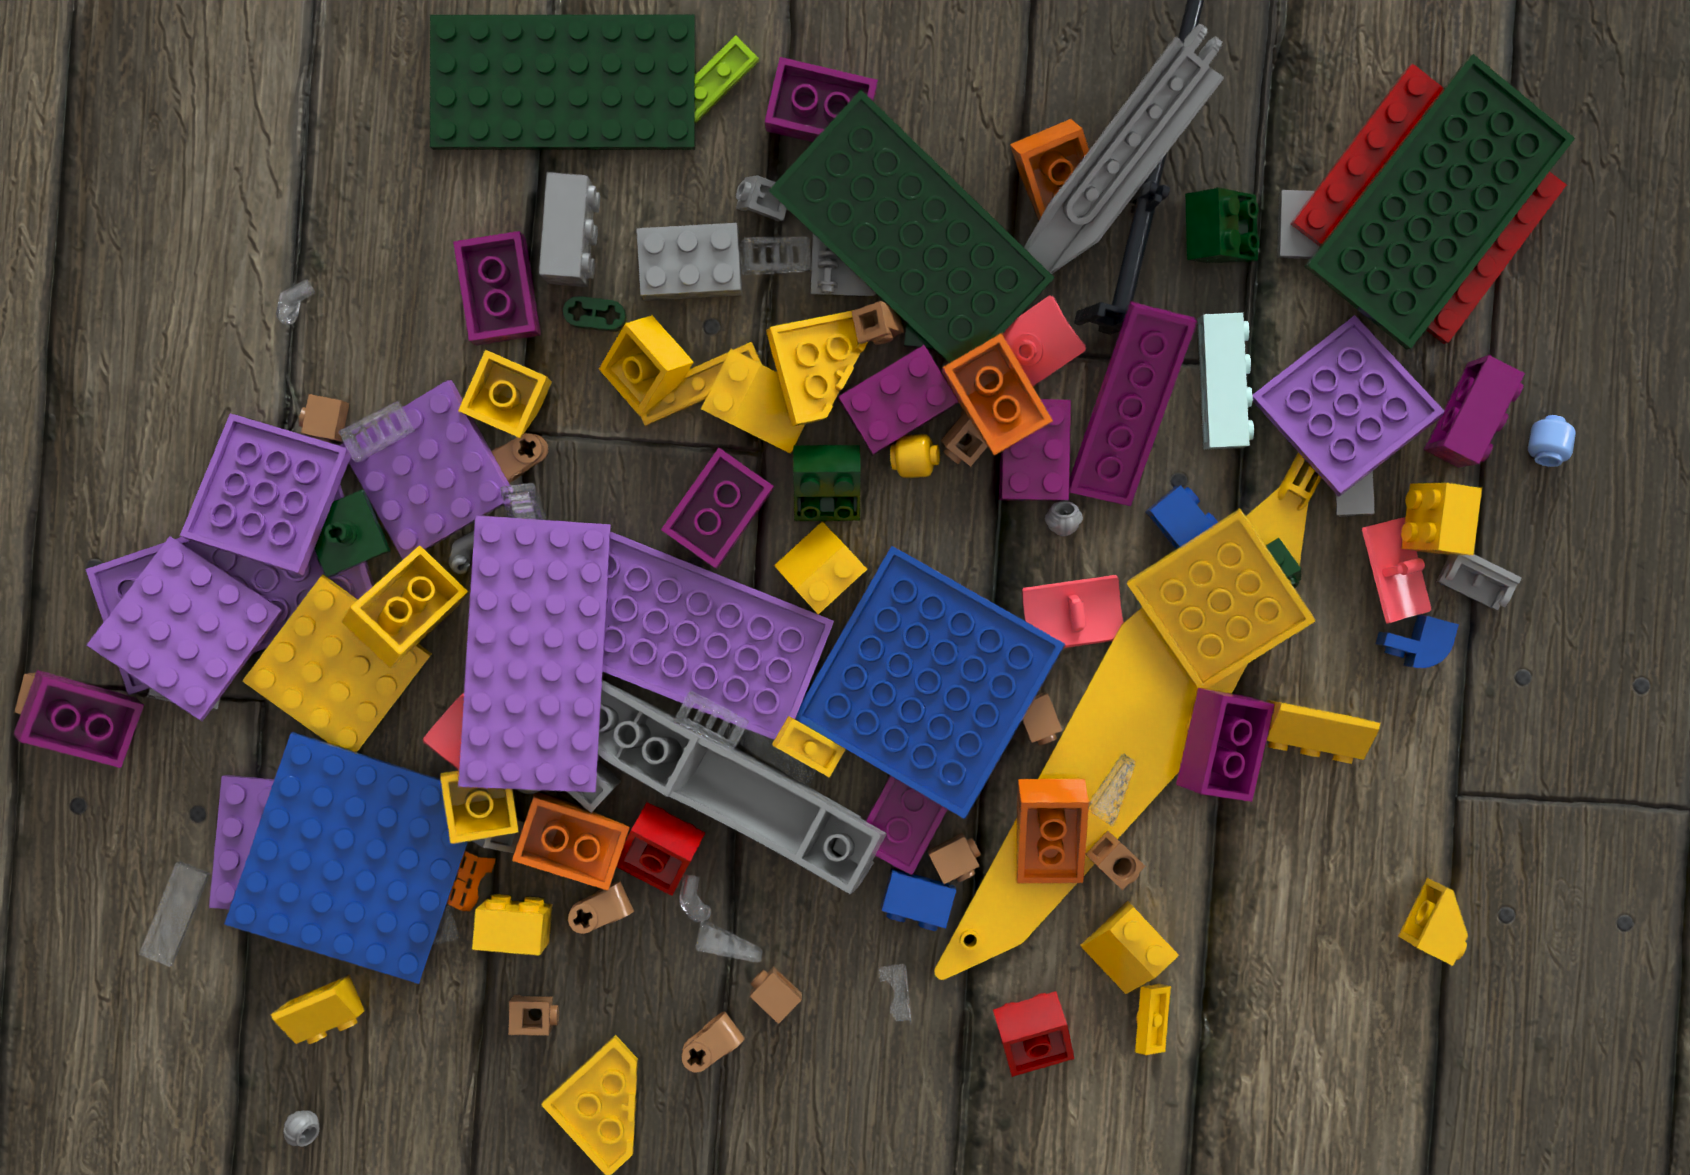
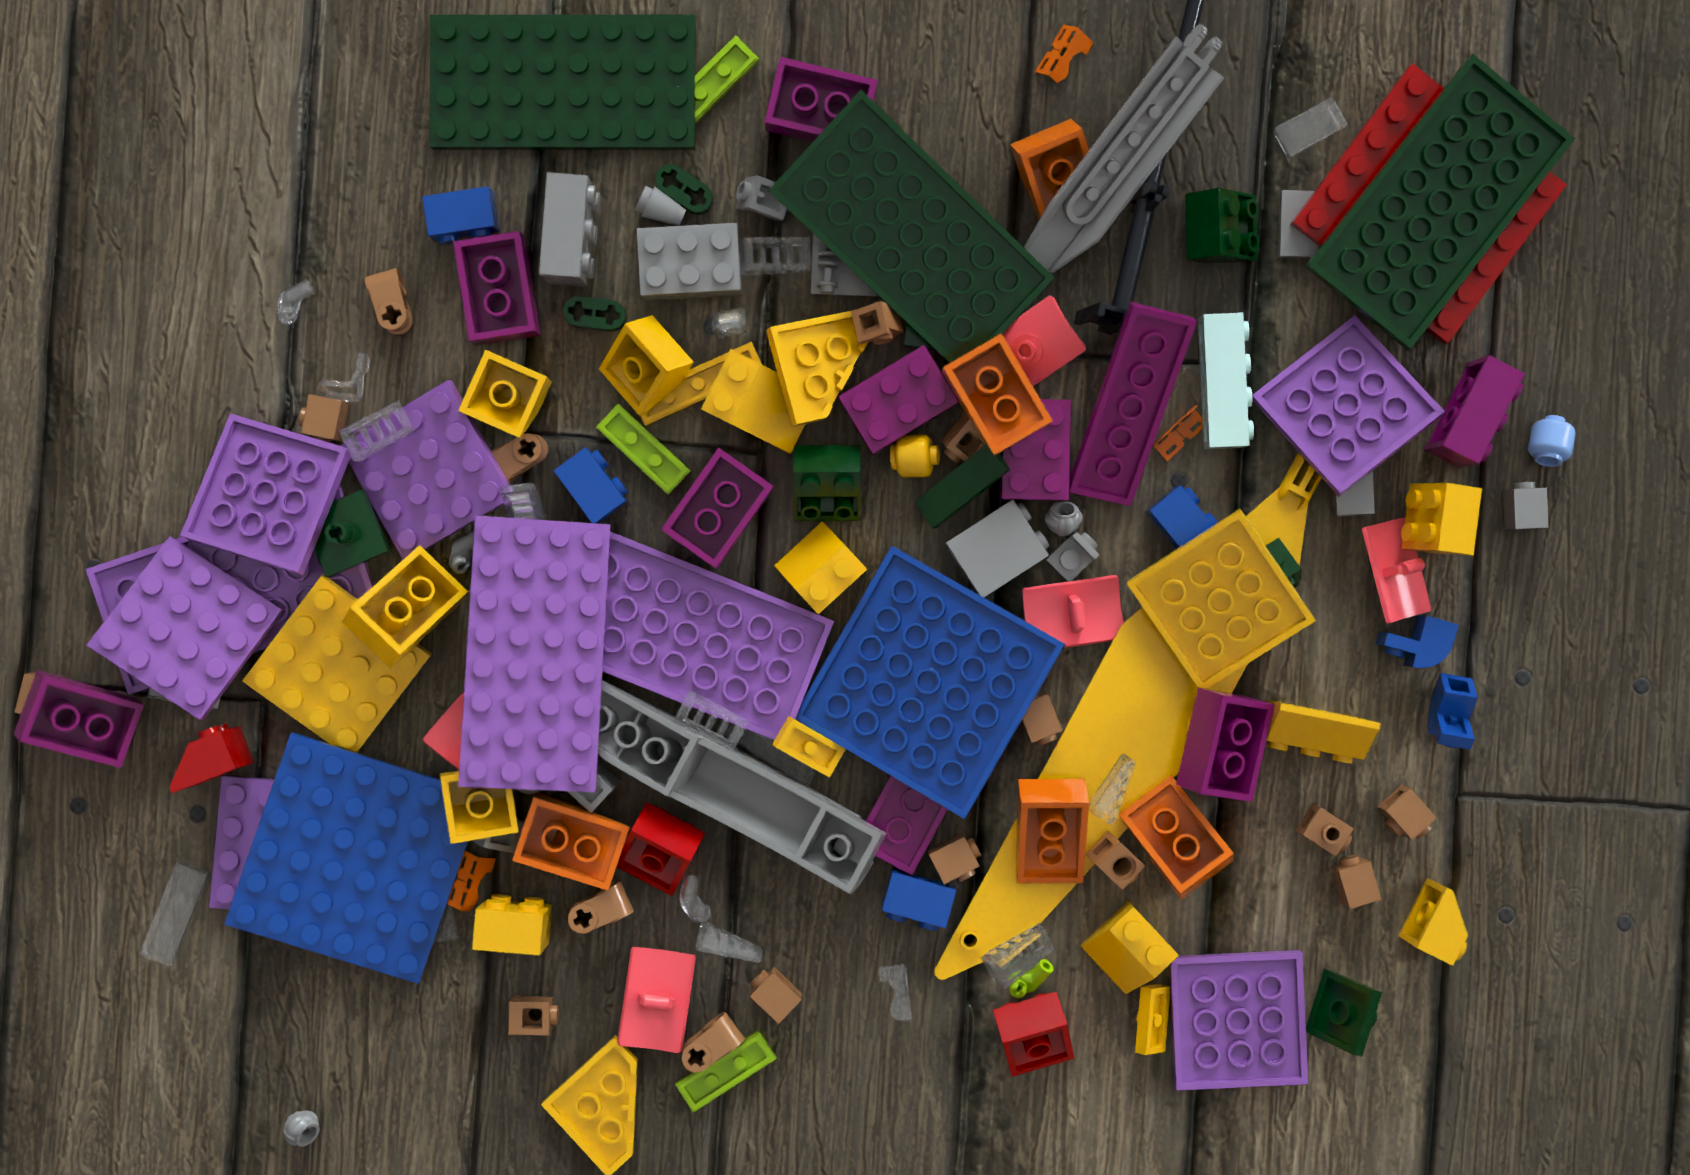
yellow slope [271,975,365,1044] -> none
light grey hinge [1437,554,1522,610] -> none
none -> red slope [169,723,254,793]
none -> clear piece [316,352,370,402]
none -> medium nougat piece [365,268,414,336]
none -> blue brick [422,186,500,245]
none -> blue brick [554,447,628,524]
none -> lime tile [596,404,692,495]
none -> coral shield [617,947,696,1053]
none -> light grey cone [635,186,686,226]
none -> dark green beam [655,164,713,215]
none -> lime tile [675,1029,777,1113]
none -> clear slope [712,307,749,338]
none -> dark green tile [915,445,1011,529]
none -> light grey panel [944,500,1049,598]
none -> clear slope [981,923,1055,989]
none -> lime arm [1008,959,1054,998]
none -> orange piece [1035,25,1094,83]
none -> light grey bracket [1045,531,1099,582]
none -> orange slope [1119,775,1234,900]
none -> orange piece [1153,405,1203,462]
none -> medium lavender plate [1169,950,1308,1090]
none -> clear tile [1272,96,1348,159]
none -> medium nougat brick [1295,804,1354,856]
none -> dark green tile [1306,969,1382,1056]
none -> medium nougat brick [1331,854,1382,909]
none -> medium nougat brick [1377,785,1437,840]
none -> blue brick [1427,673,1478,750]
none -> light grey brick [1503,482,1549,530]

